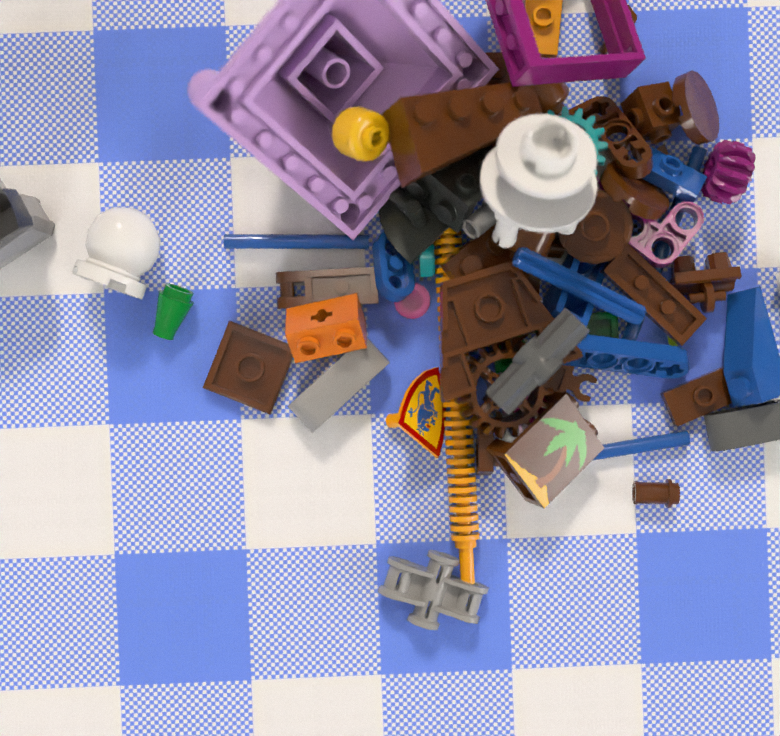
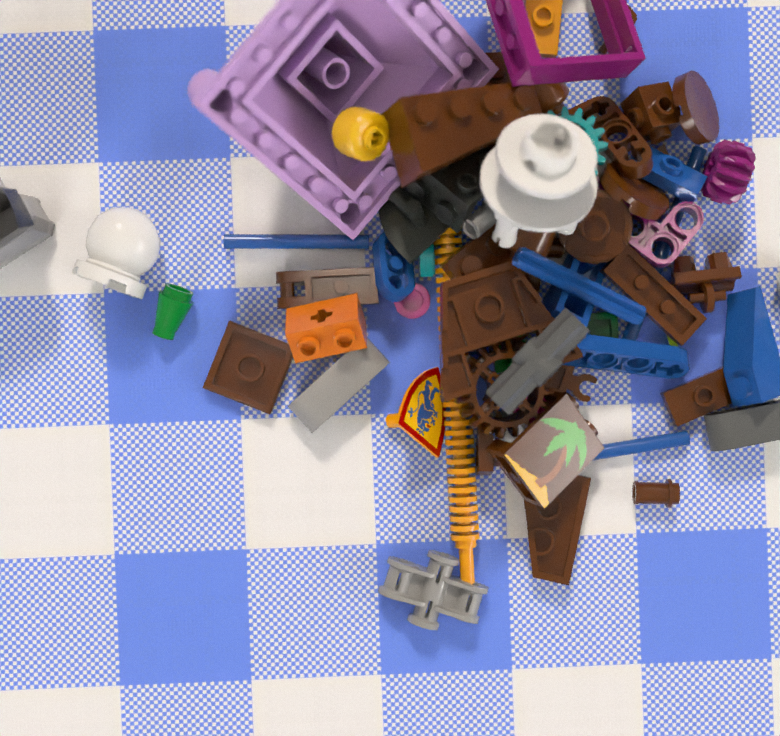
none -> reddish brown wing [524,475,591,586]

